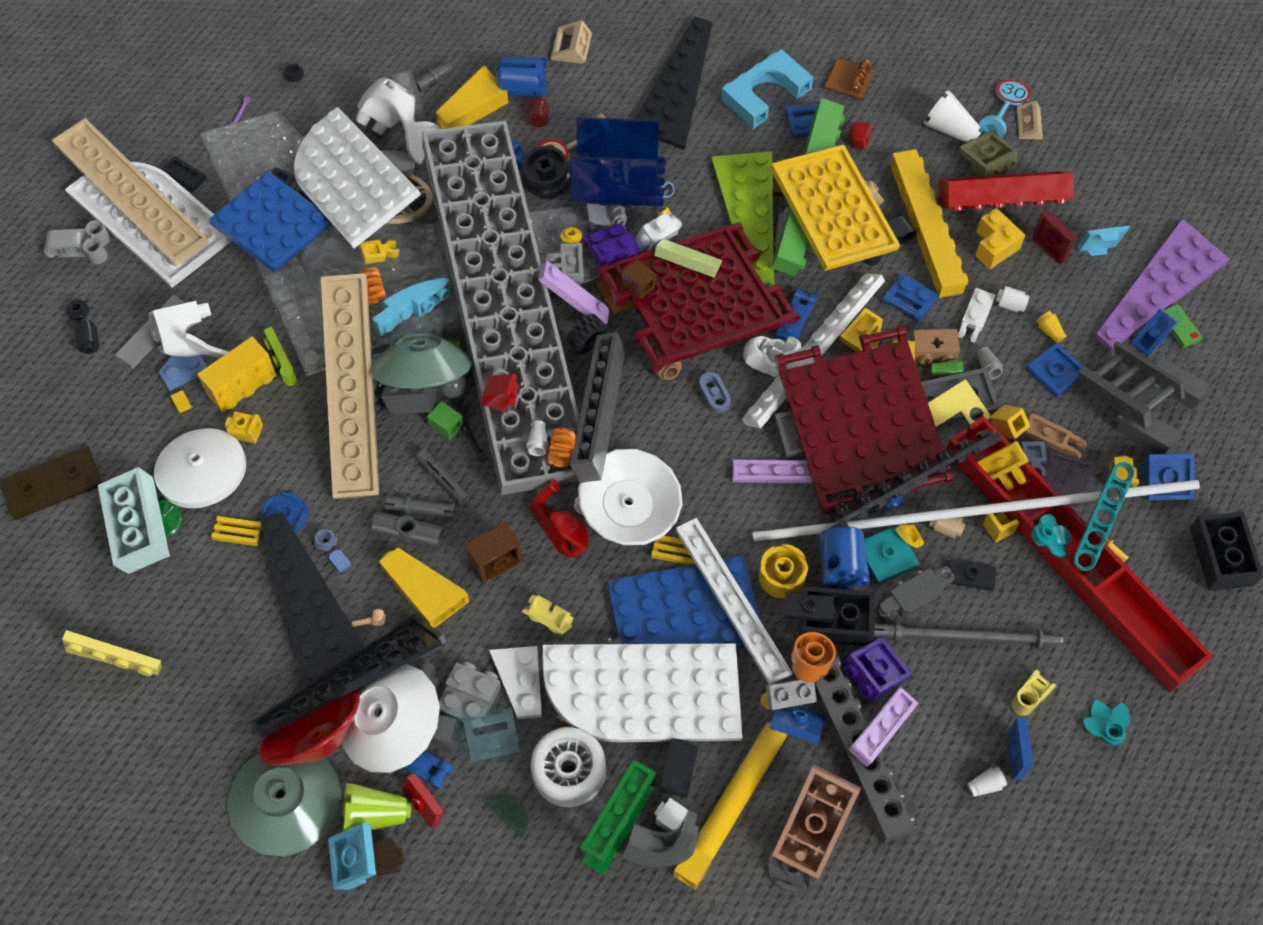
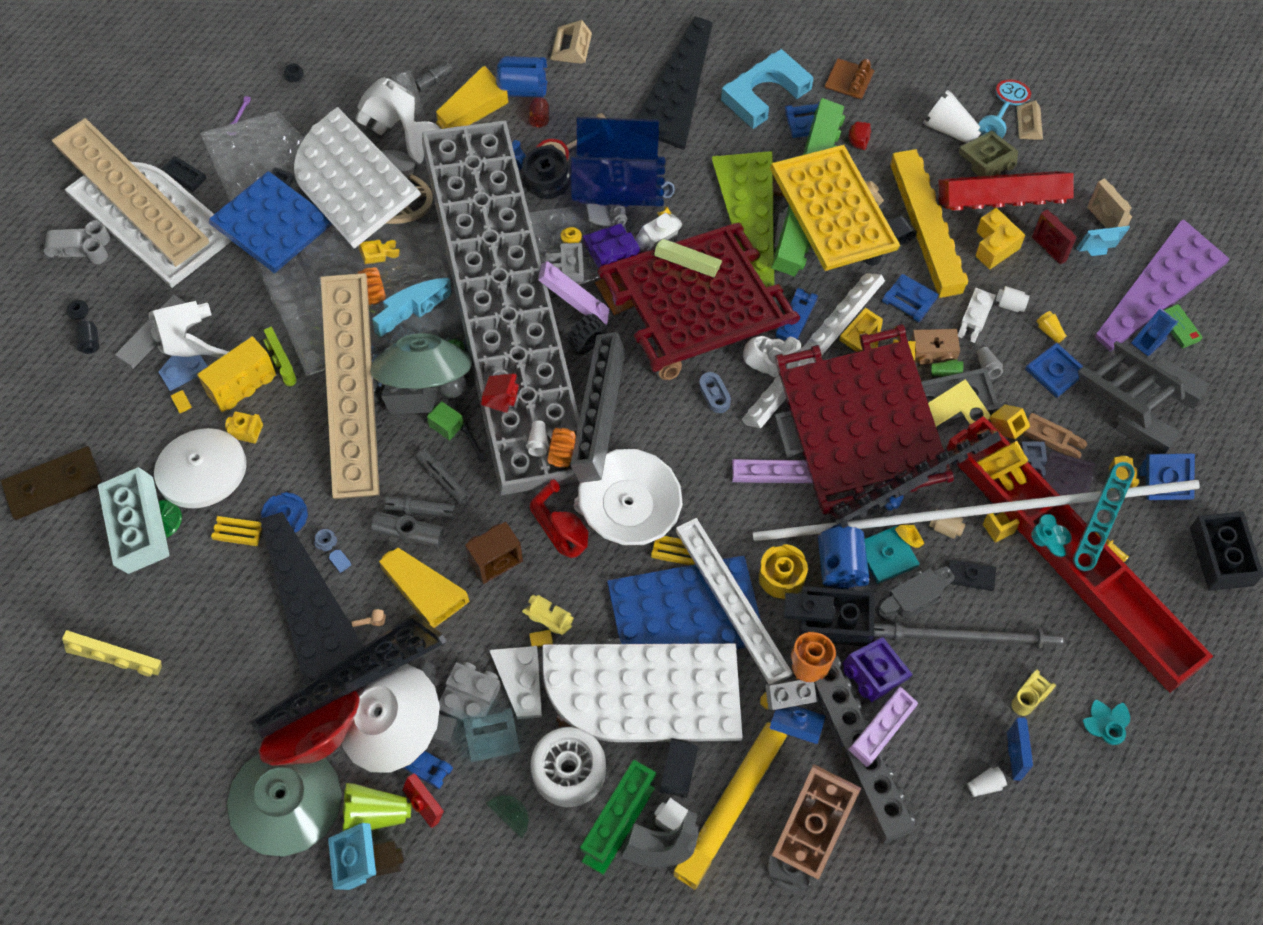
reddish brown brick [621,260,657,300] -> none
none -> yellow piece [529,630,553,648]
none -> tan plate [1088,178,1132,228]

